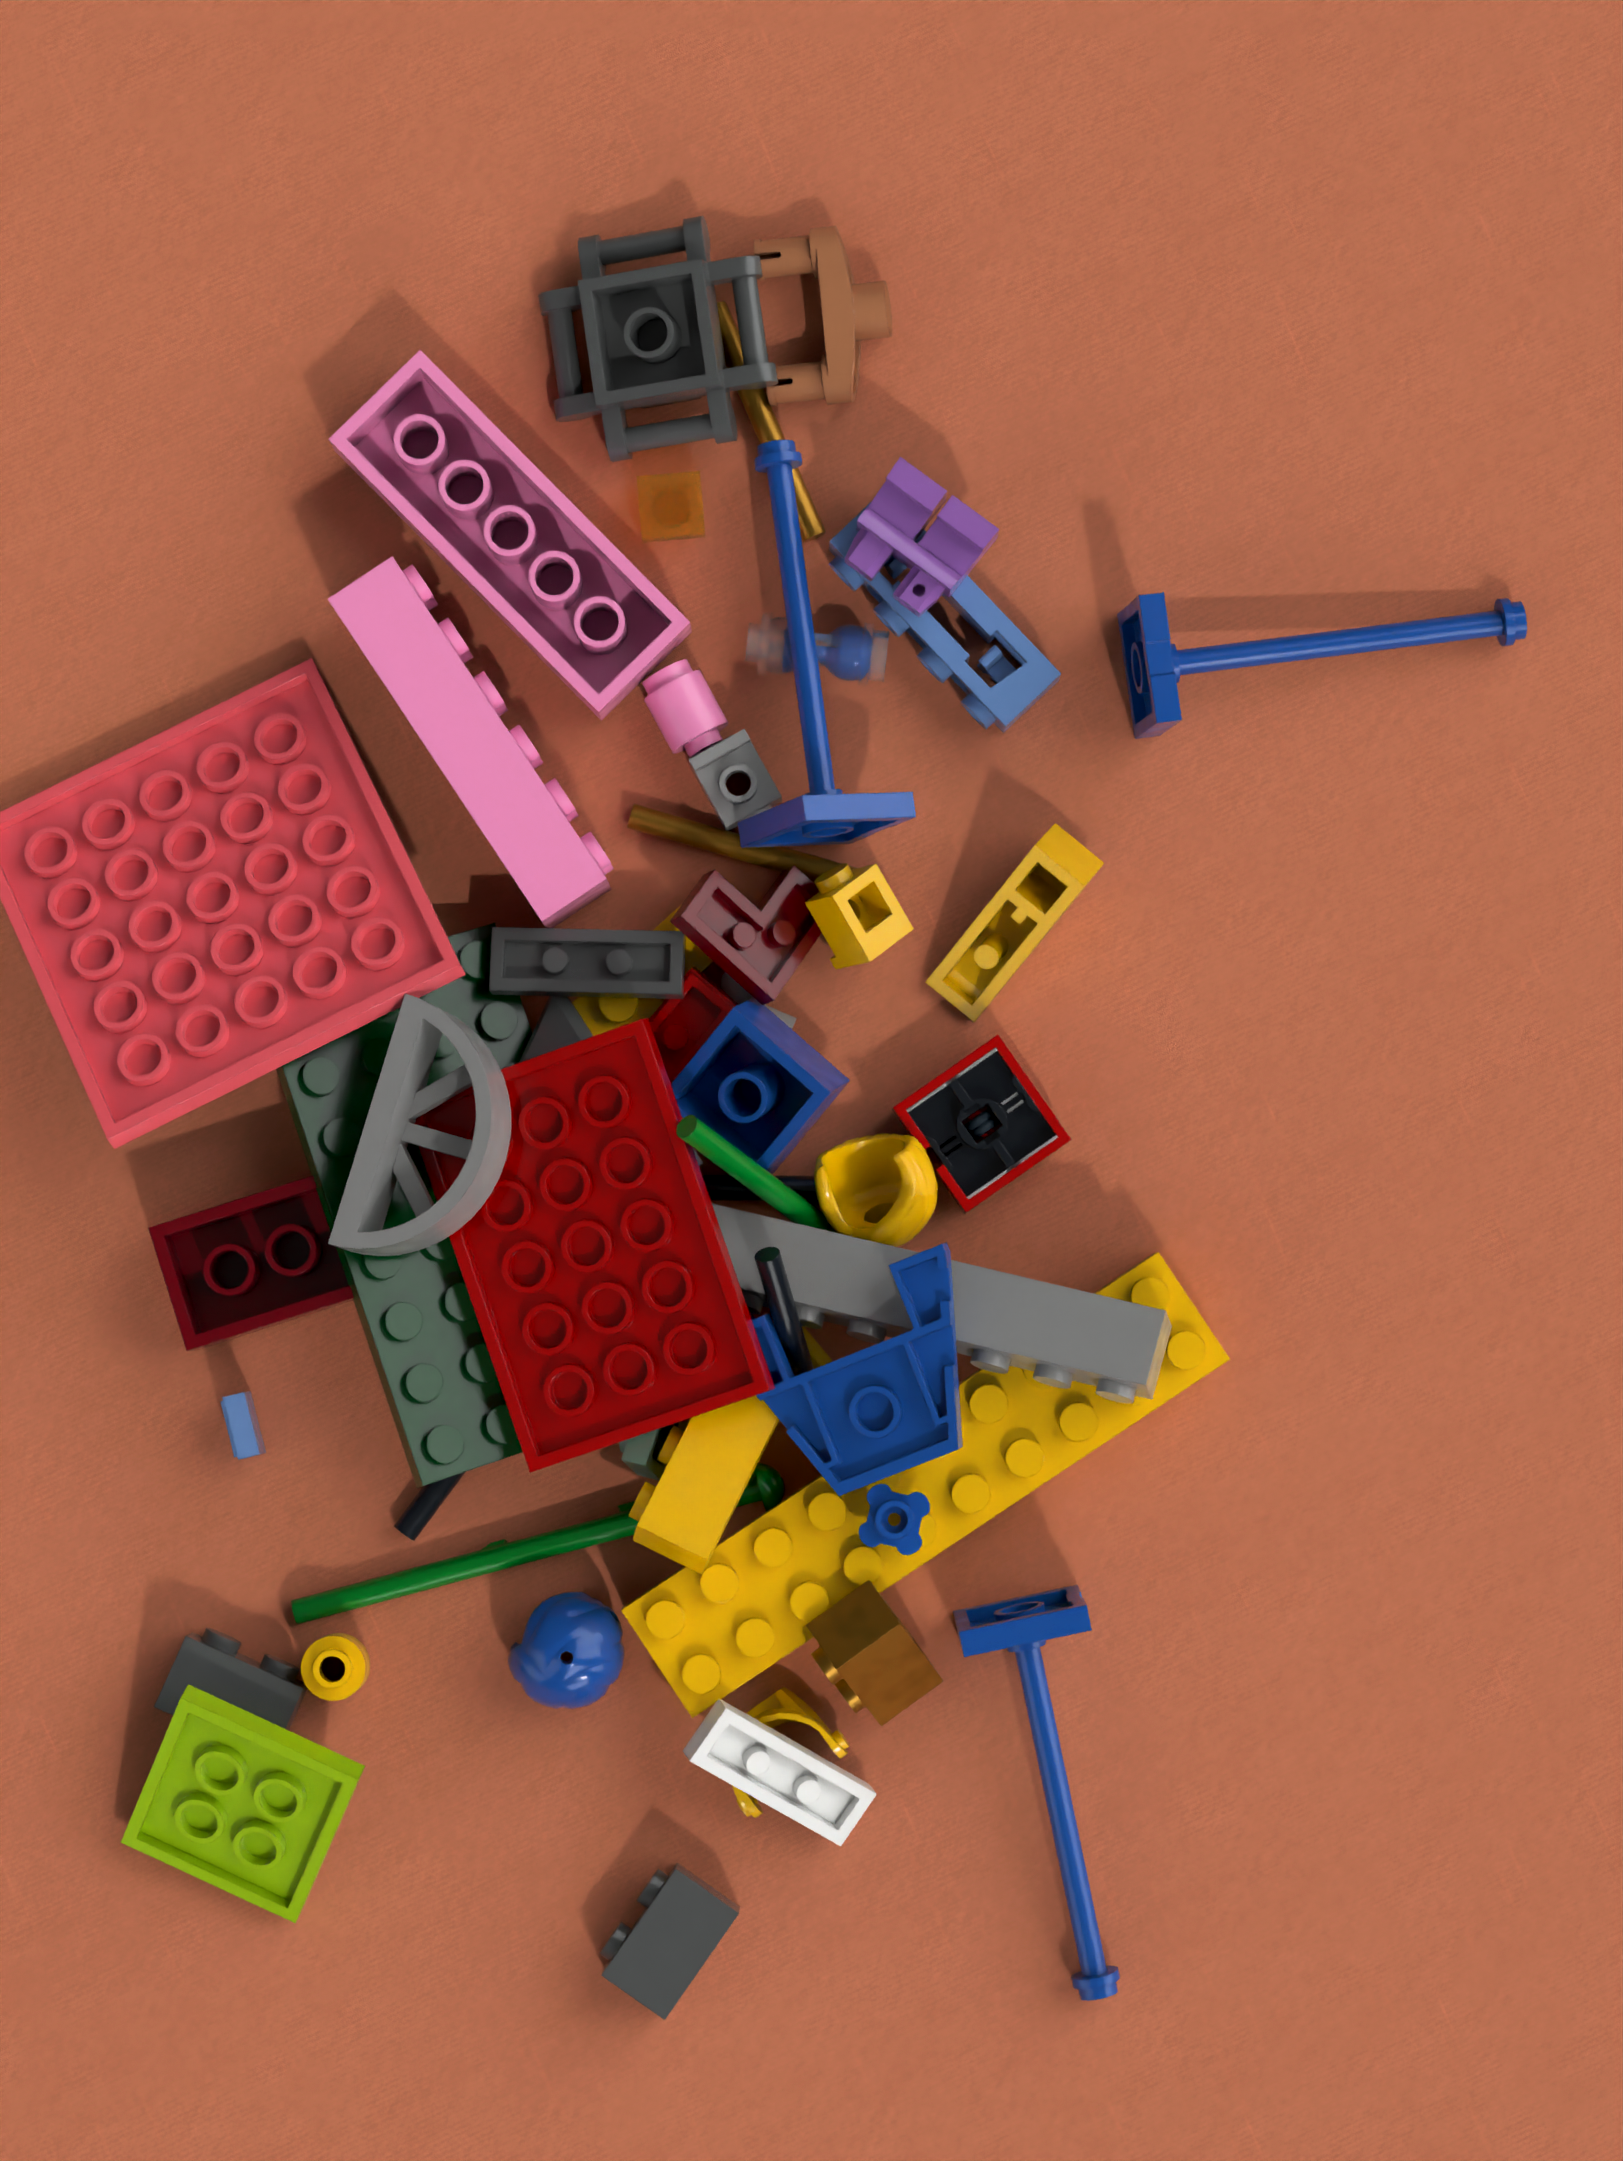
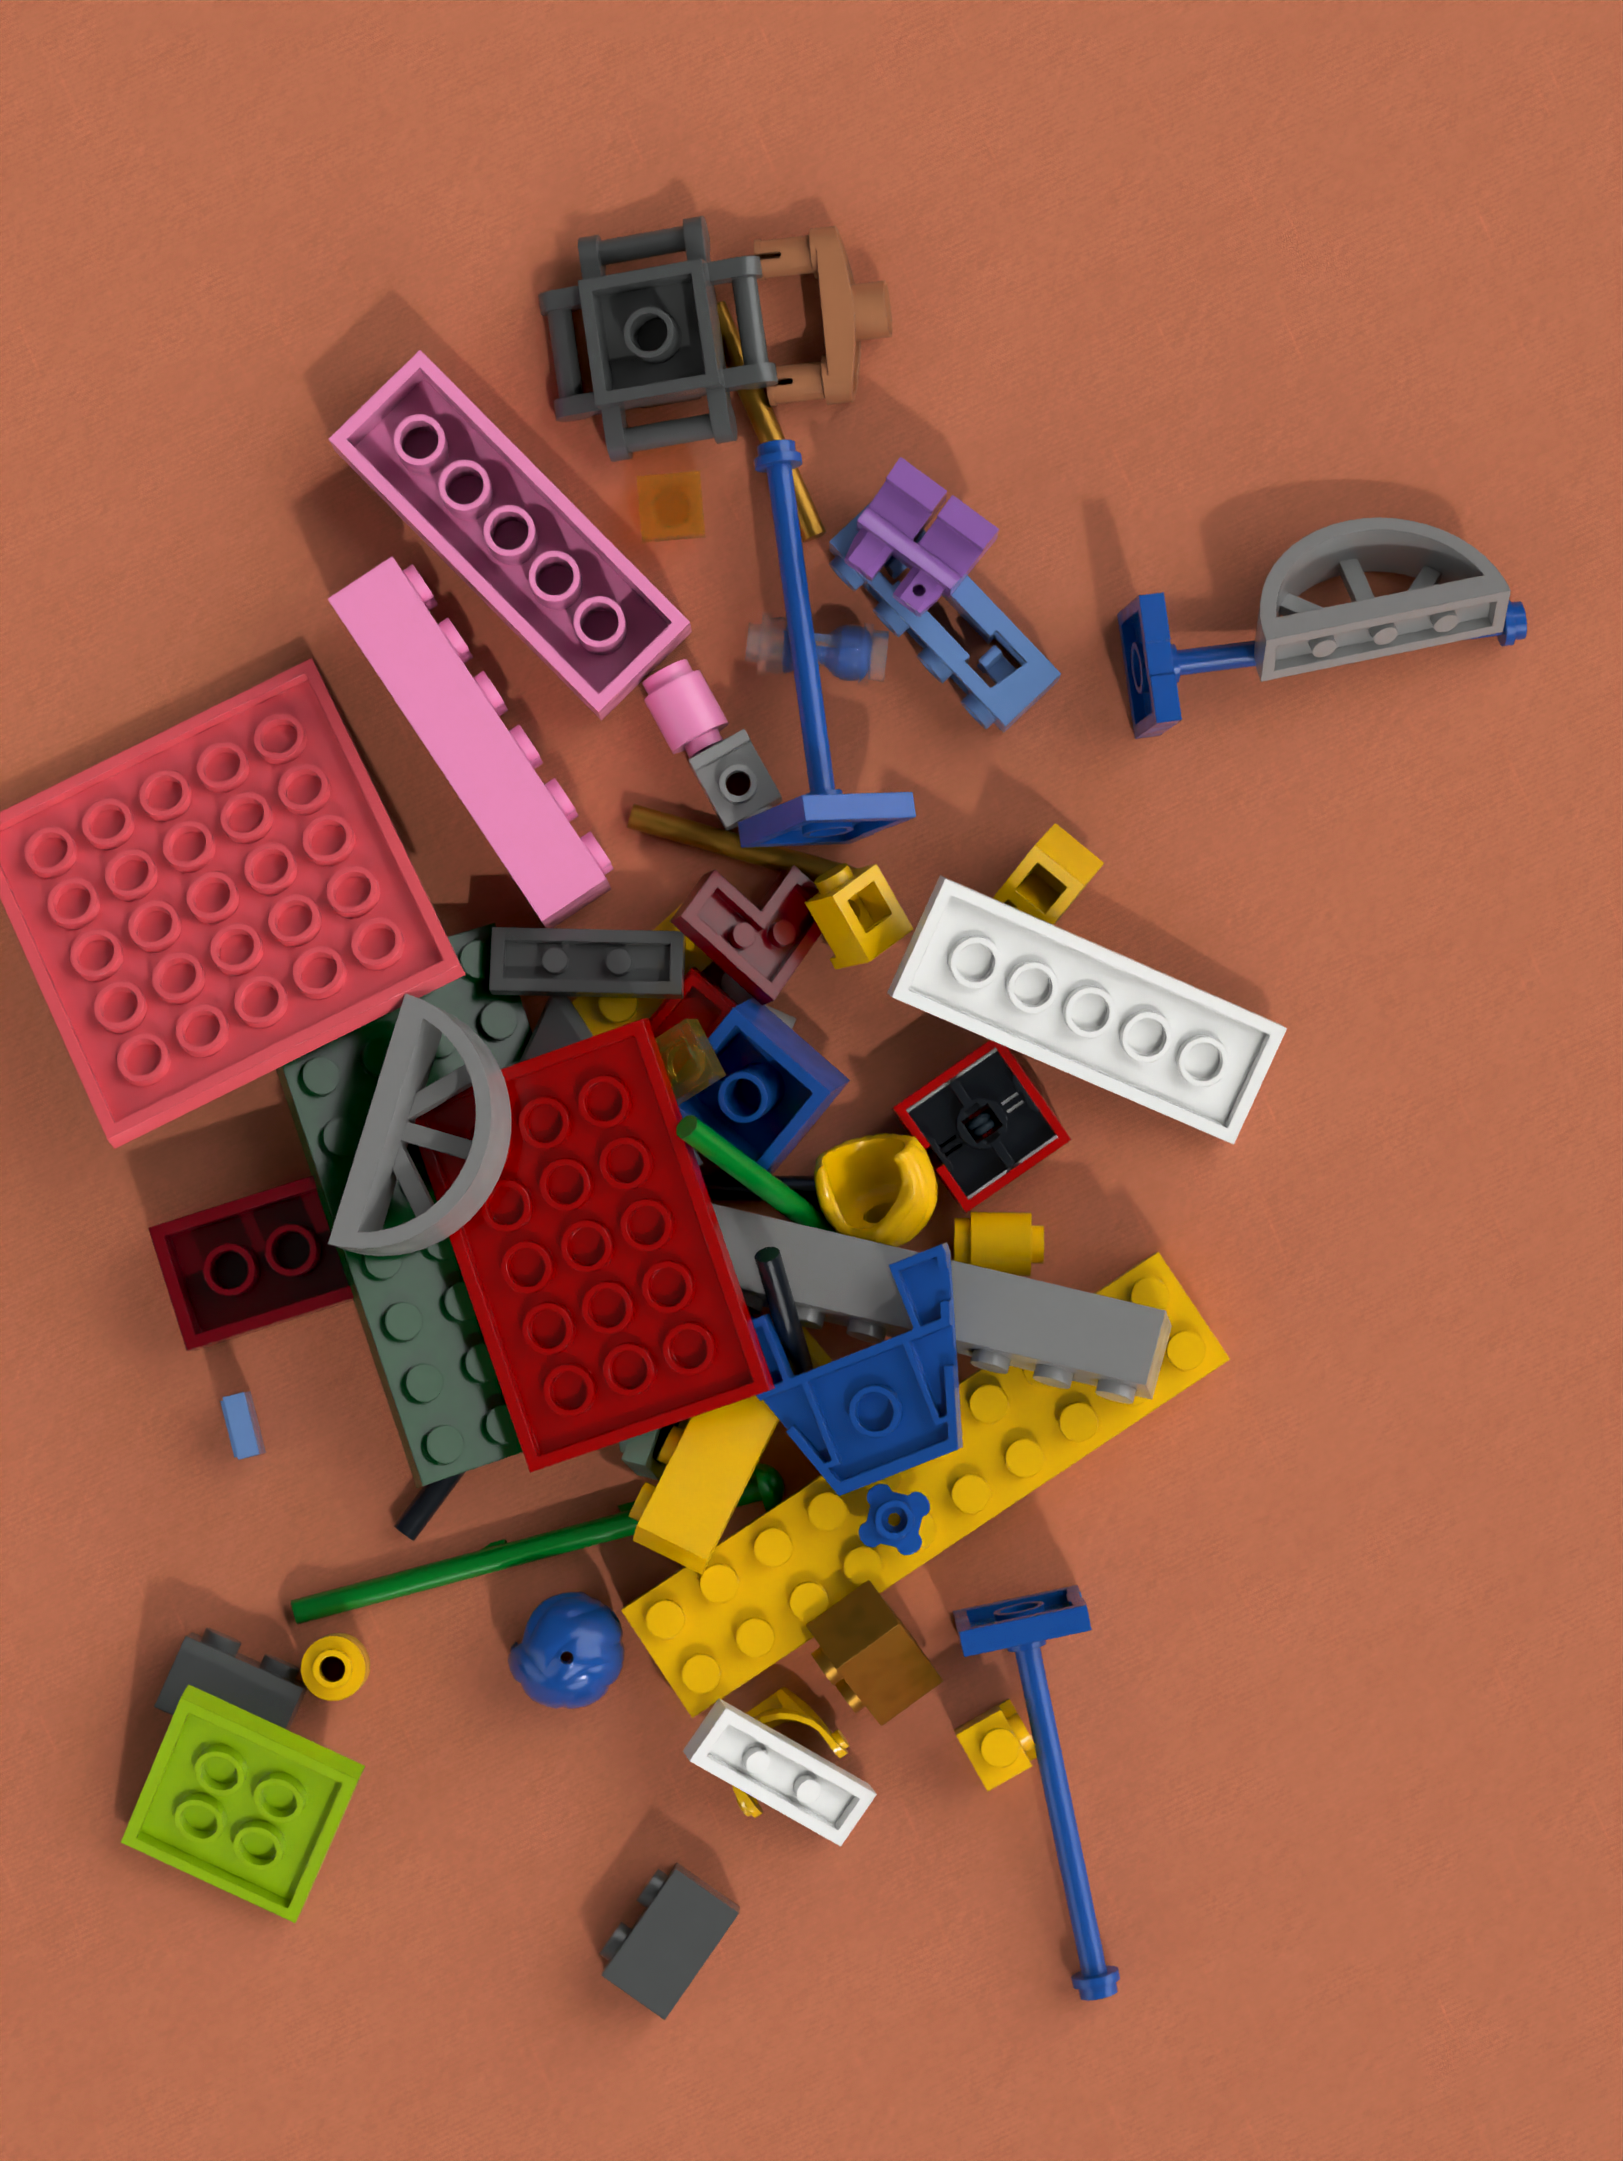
none -> clear yellow plate [655,1019,726,1106]
none -> white plate [887,875,1287,1144]
none -> yellow brick [954,1212,1044,1276]
none -> yellow brick [954,1698,1037,1792]
none -> light grey window [1254,517,1511,682]

